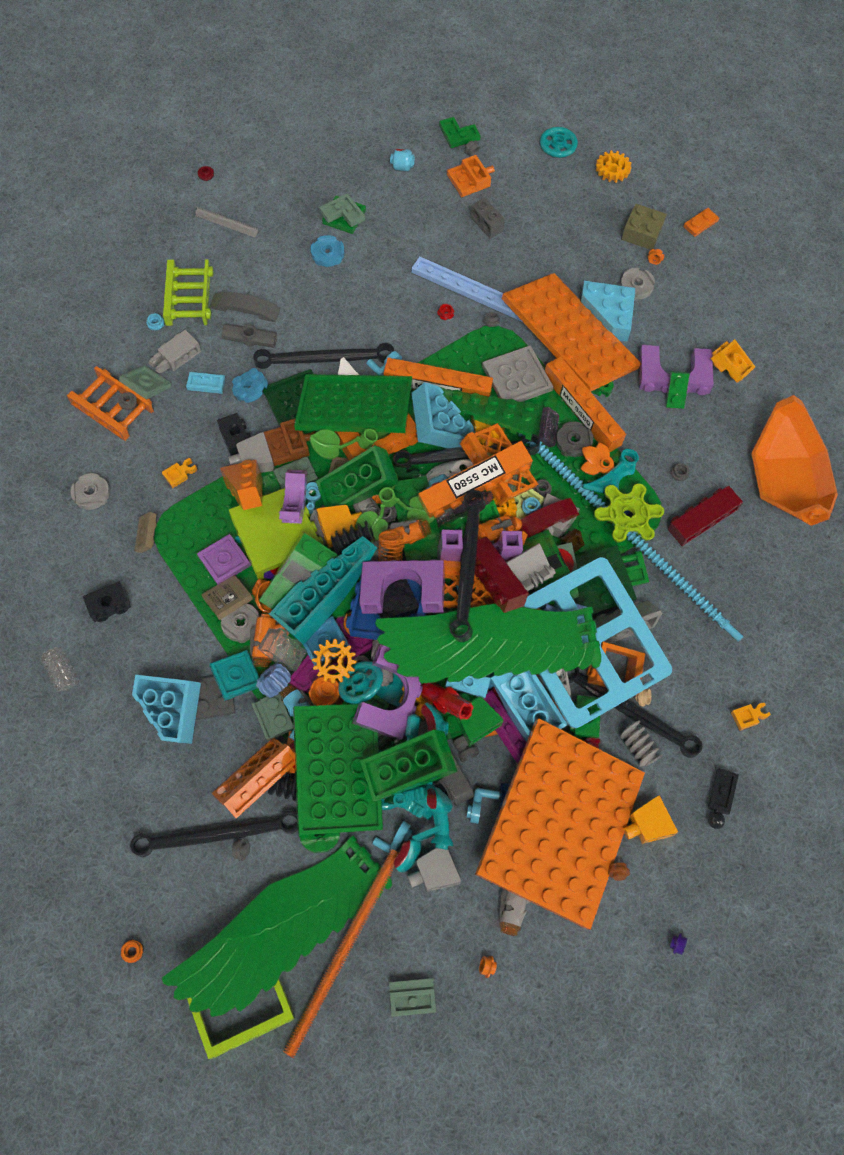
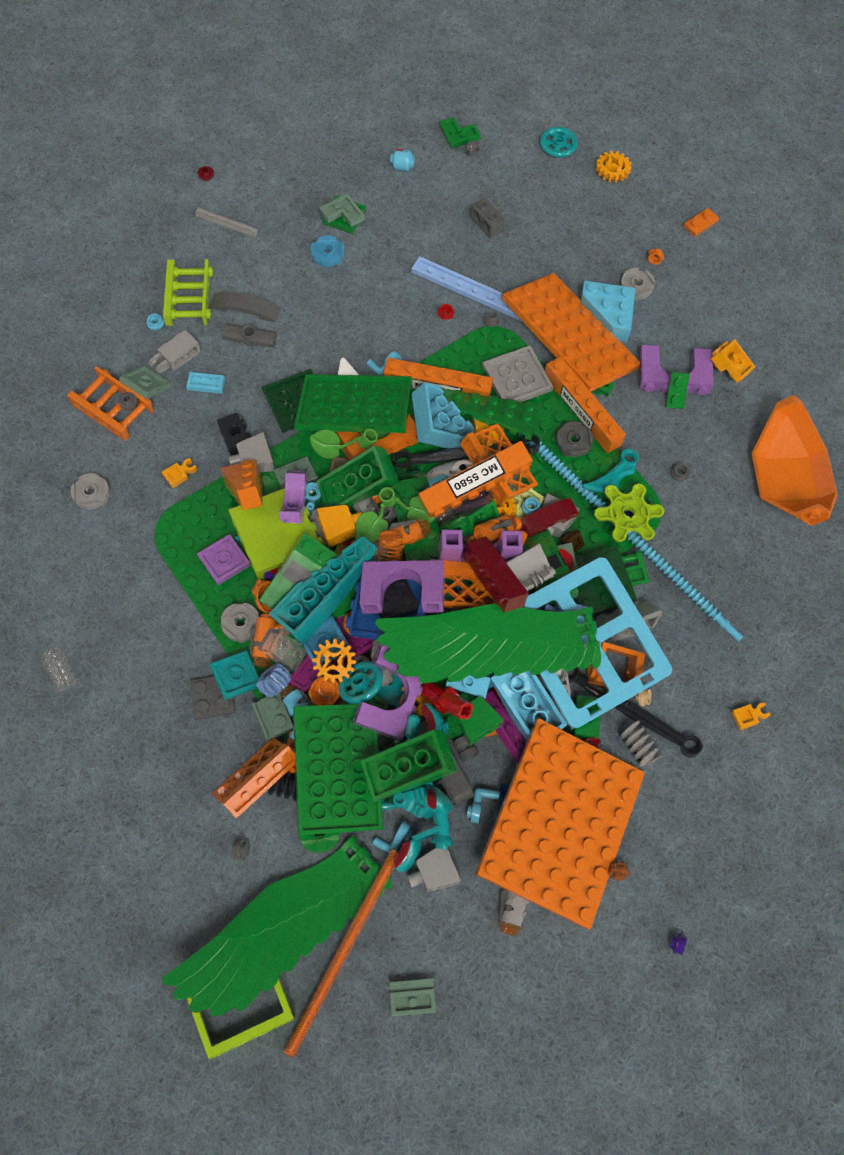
black brick [82,581,131,622] -> none
orange plate [121,940,143,963] -> none
black piece [130,811,298,857] -> none
medium azure brick [132,675,201,744] -> none
dark tan plate [134,512,157,553] -> none
dark tan tile [201,575,253,620] -> none
dark azure plate [232,368,268,403] -> none
black piece [253,343,394,369] -> none
dark orange plate [264,419,315,466] -> none
black piece [331,520,375,555] -> none
orange plate [447,155,495,198] -> none
black piece [450,490,486,642] -> none
orange plate [479,956,497,978] -> none
dark grey plate [533,480,552,497] -> none
clear purple plate [539,406,559,448] -> none
orange plate [580,442,614,475] -> none
olive brick [621,204,667,250] -> none
light orange torso [623,795,678,844] -> none
dark red brick [668,486,743,546] -> none
black plate [708,768,739,829] -> none

